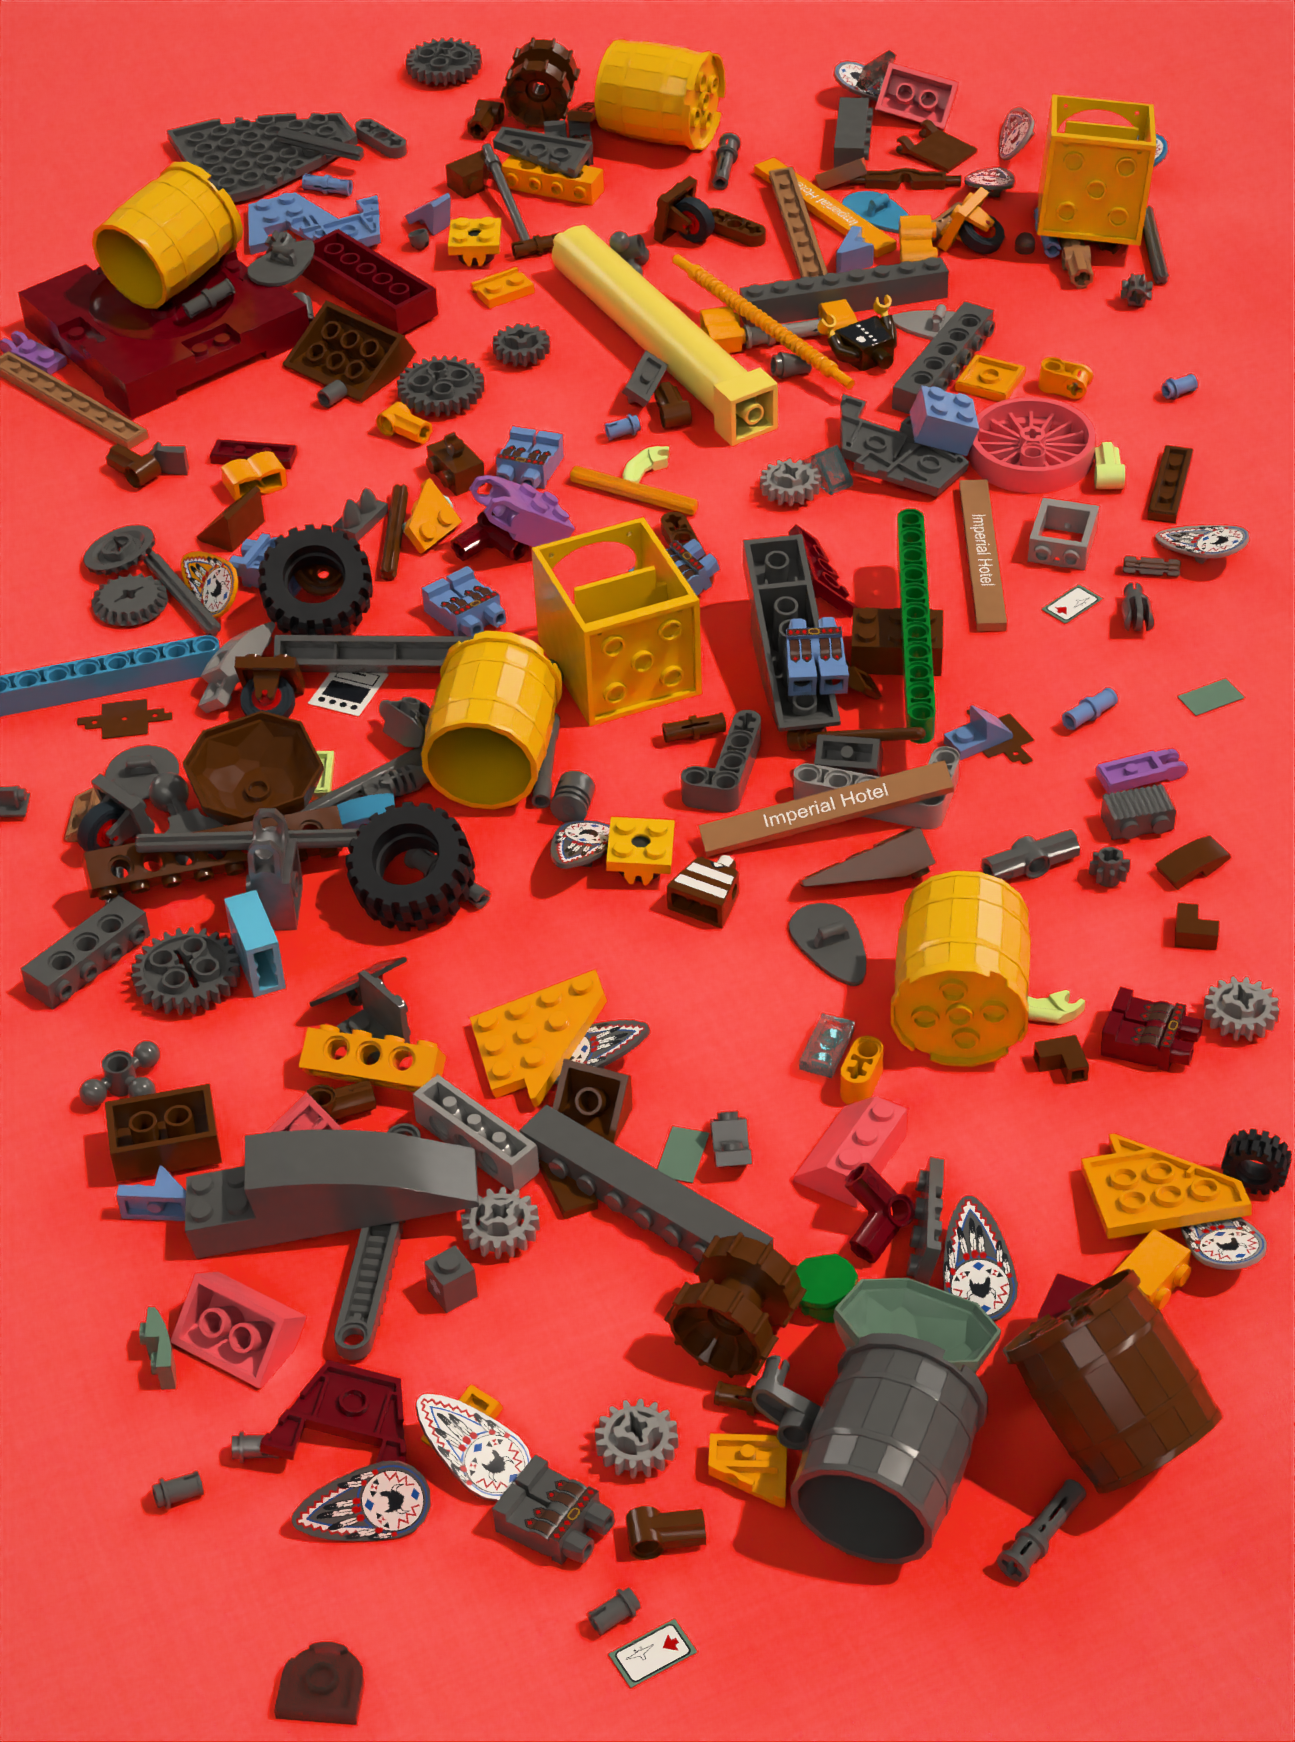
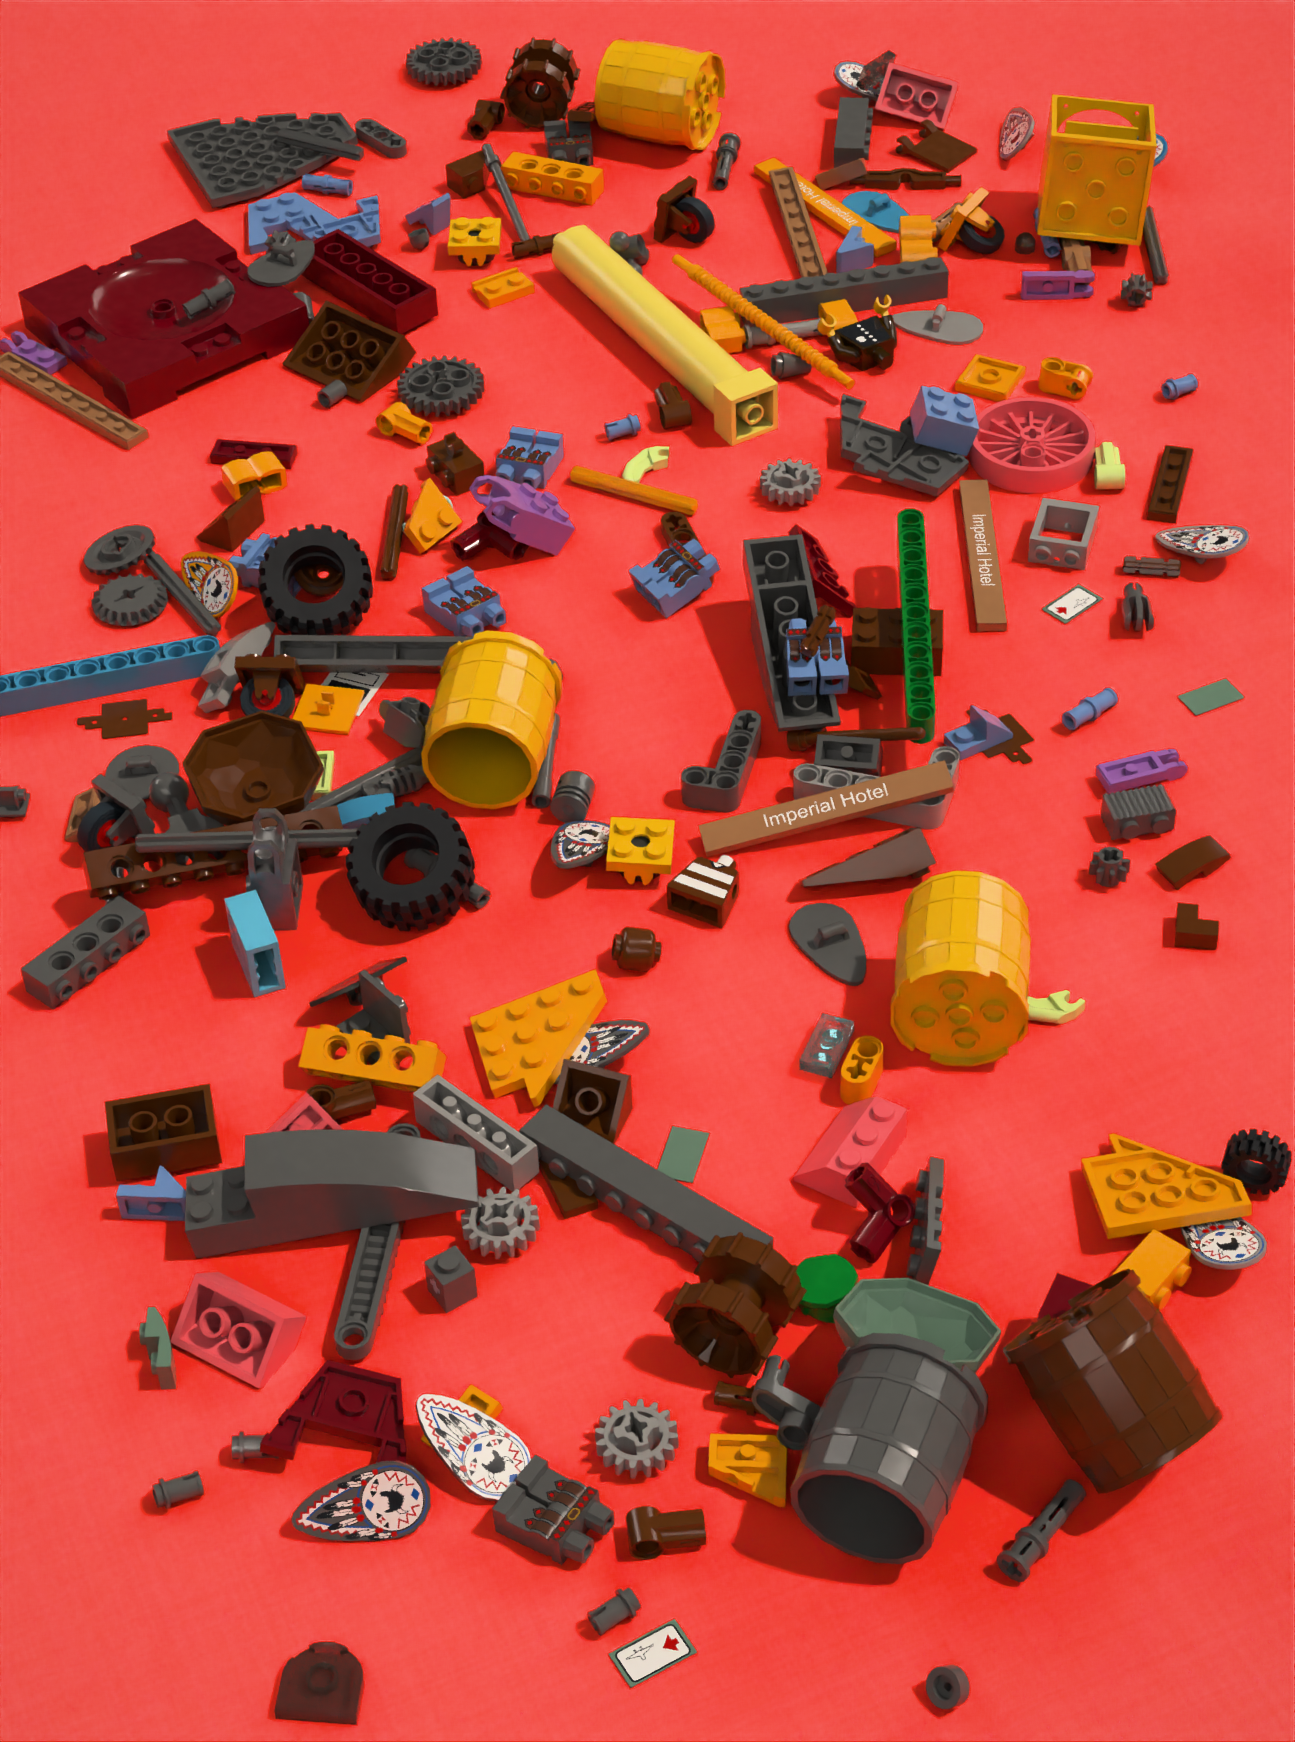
dark grey piece [79,1041,160,1106] -> none
yellow piece [92,162,243,309] -> none
reddish brown piece [106,444,161,488] -> none
dark grey gear [131,927,241,1015] -> none
slope [149,442,189,475] -> none
dark grey tile [332,488,388,542] -> none
dark grey gear [492,324,550,367] -> none
dark grey wing [493,126,594,178] -> none
yellow container [531,517,702,726] -> none
dark grey tile [622,351,668,407] -> none
reddish brown pin [662,712,726,743] -> none
reddish brown beam [710,208,766,247] -> none
dark grey slope [710,1111,752,1167] -> none
clear light blue slope [802,445,853,495] -> none
dark grey brick [892,302,995,414] -> none
shield [943,1196,1018,1321] -> none
shield [964,167,1015,197] -> none
dark grey piece [981,830,1080,881] -> none
reddish brown piece [1033,1035,1089,1084] -> none
dark red hips [1101,987,1203,1071] -> none
gear [1203,976,1280,1041] -> none
none -> light orange piece [292,684,365,735]
none -> reddish brown head [612,927,662,972]
none -> reddish brown axle [800,605,836,658]
none -> dark grey tile [926,1664,970,1709]
none -> medium lavender hinge [1020,270,1095,300]

